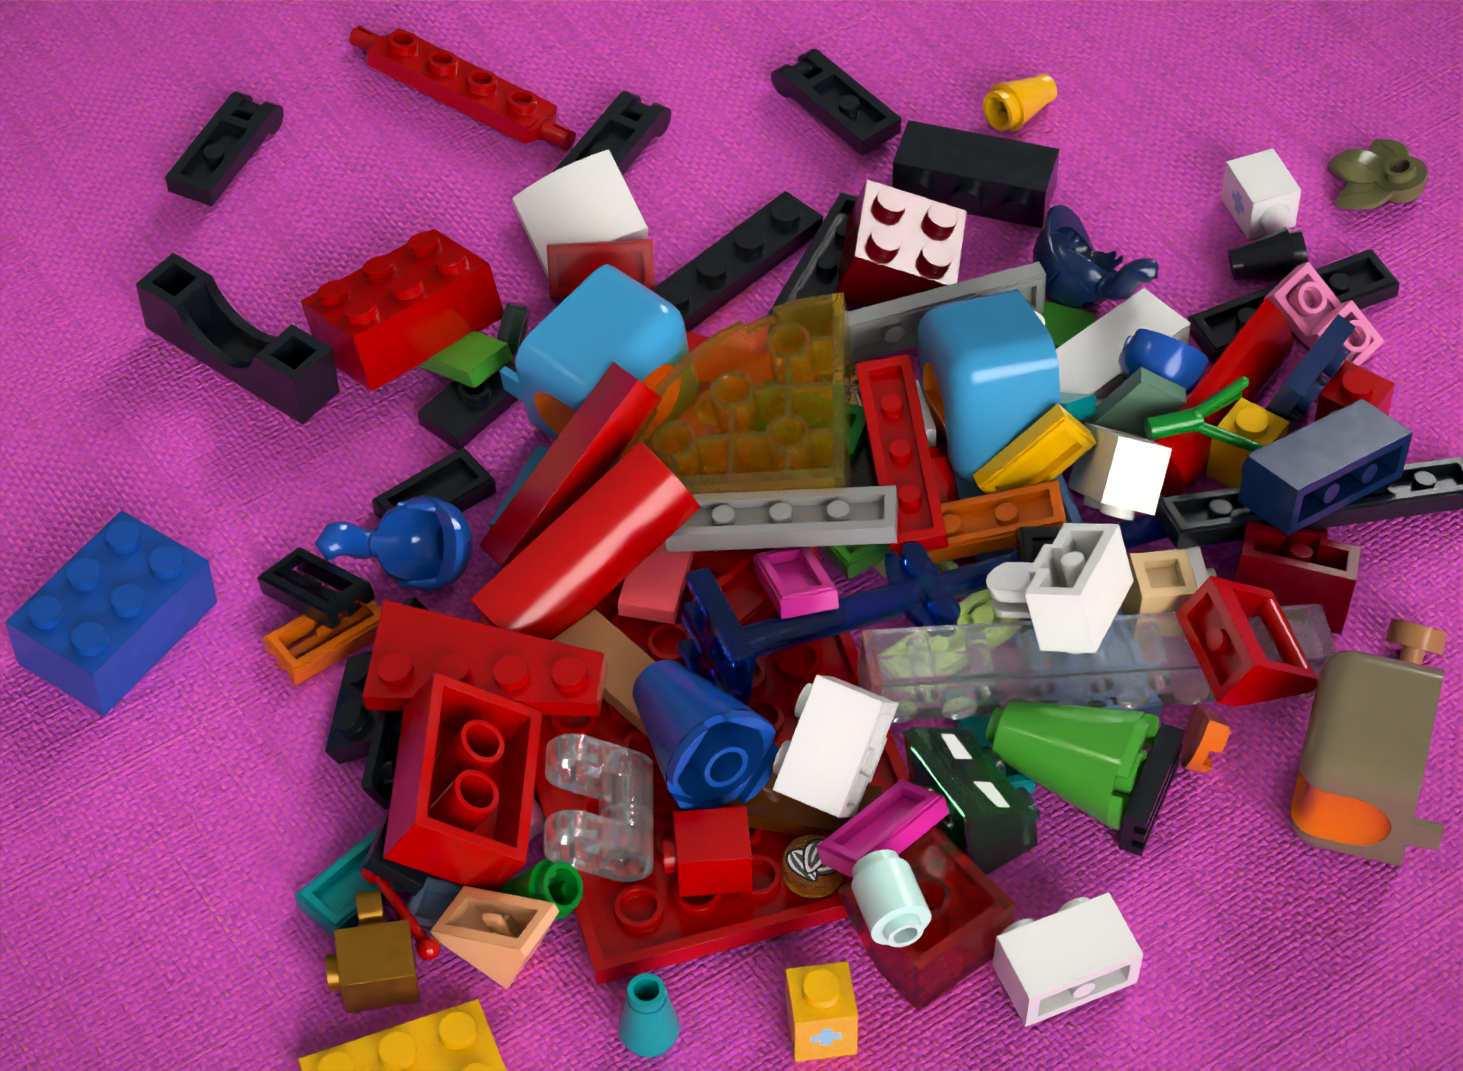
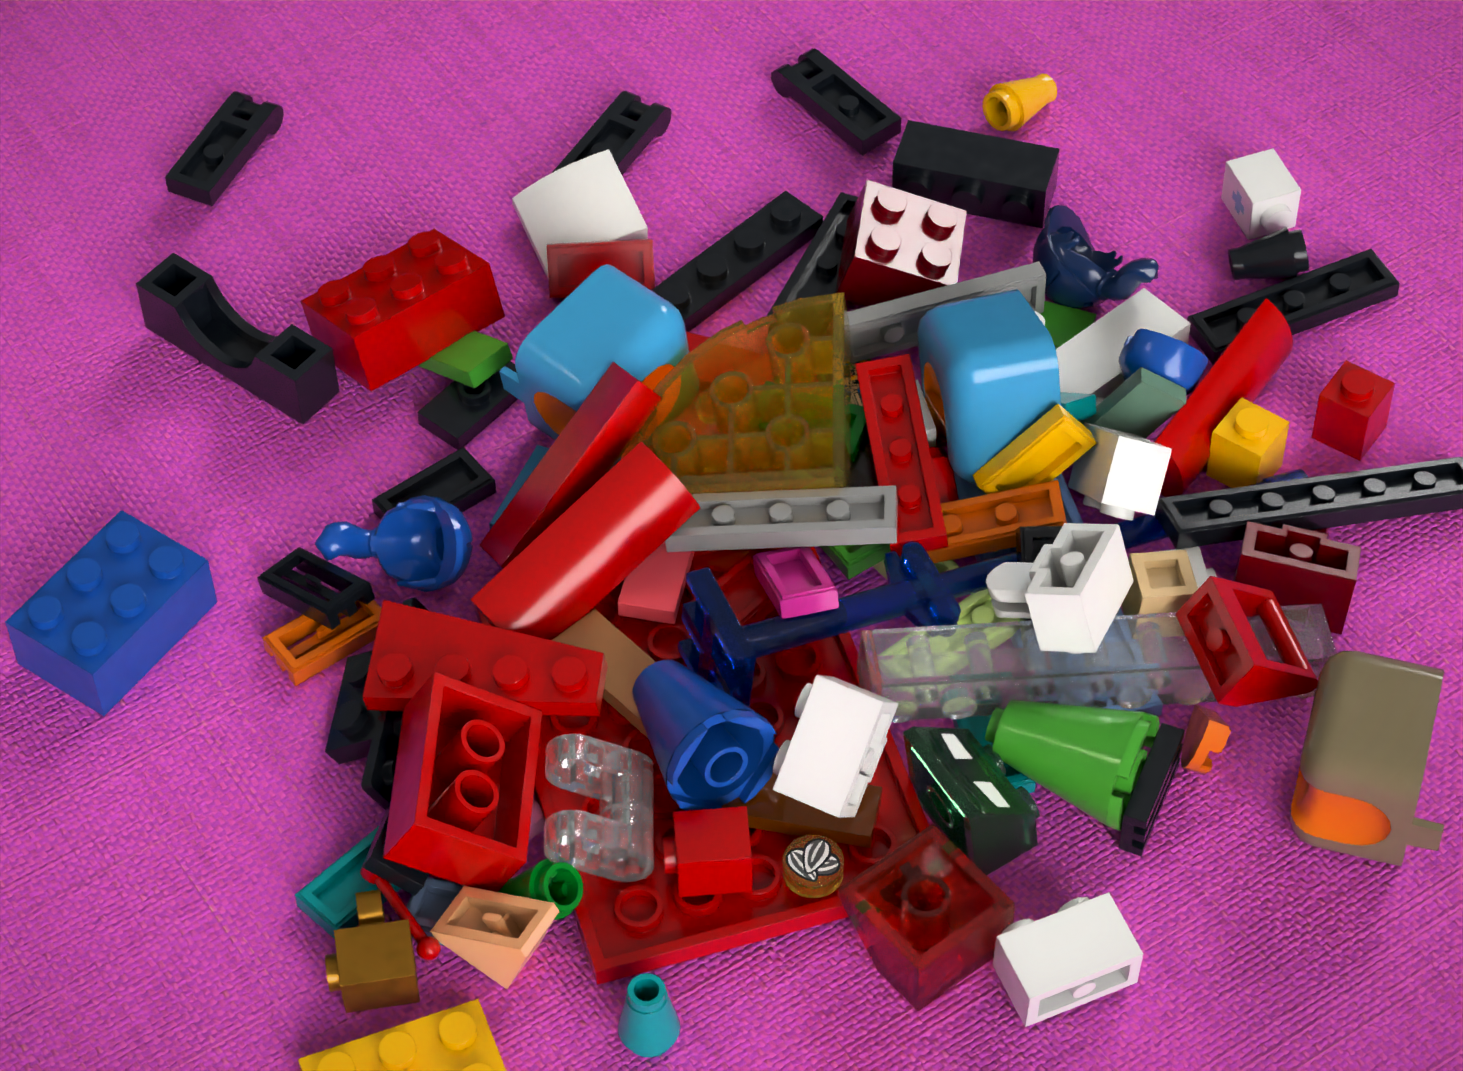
red plate [349,25,576,151] -> none
tile [497,302,530,359] -> none
yellow brick [786,961,858,1062] -> none
dark pink tile [816,779,949,878] -> none
light aqua brick [851,850,931,947] -> none
green plant [1144,376,1264,452] -> none
dark blue brick [1237,399,1413,536] -> none
bright pink slope [1263,262,1384,371] -> none
dark blue plate [1265,314,1356,435] -> none
olive plate [1328,139,1428,210] -> none
medium nougat tile [1385,618,1448,665] -> none

